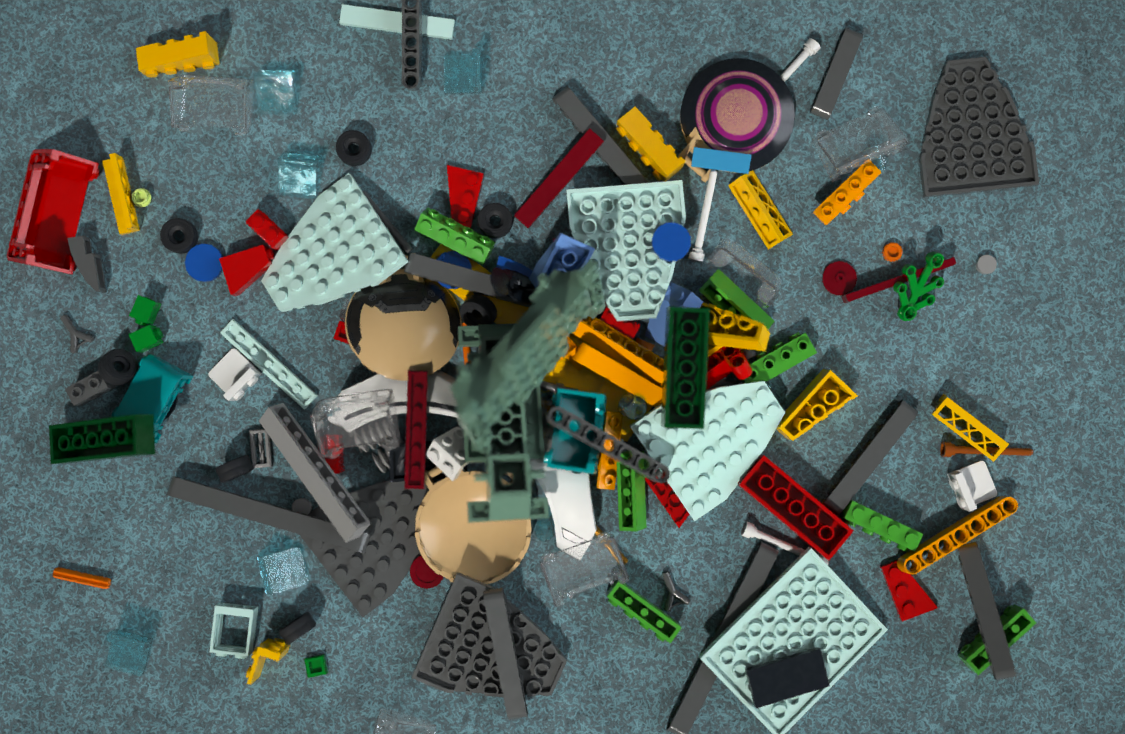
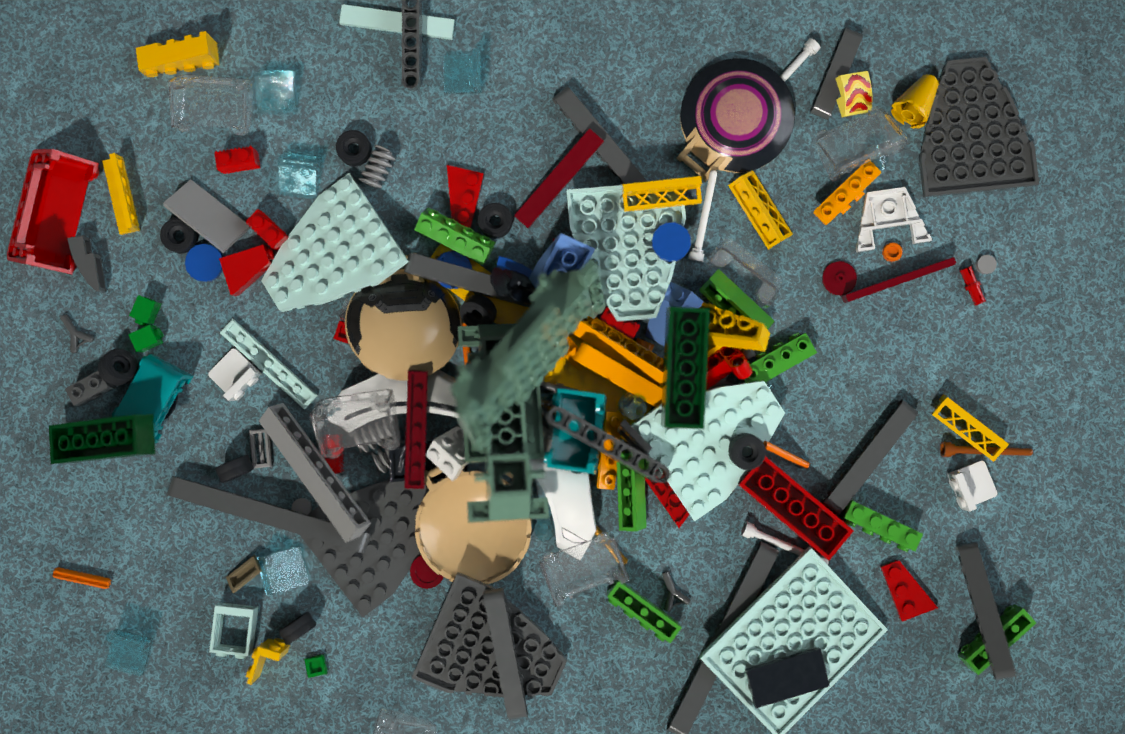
yellowish green plate [132,188,152,207] -> none
dark grey bar [363,191,413,254] -> none
yellow wedge [616,107,686,182] -> none
dark azure tile [691,147,751,174] -> none
yellow wedge [776,369,858,441] -> none
green plant [893,251,944,321] -> none
light orange beam [897,496,1018,574] -> none
none -> light grey tile [163,179,250,253]
none -> red brick [214,145,261,174]
none -> dark tan tile [226,555,263,593]
none -> light grey piece [359,145,396,188]
none -> flat silver tile [617,420,652,455]
none -> yellow fence [622,176,702,212]
none -> black tyre [728,433,766,470]
none -> orange bar [763,441,810,469]
none -> slope [835,71,872,117]
none -> white wing [856,187,932,252]
none -> yellow cone [891,74,939,129]
none -> red pin [959,266,986,306]

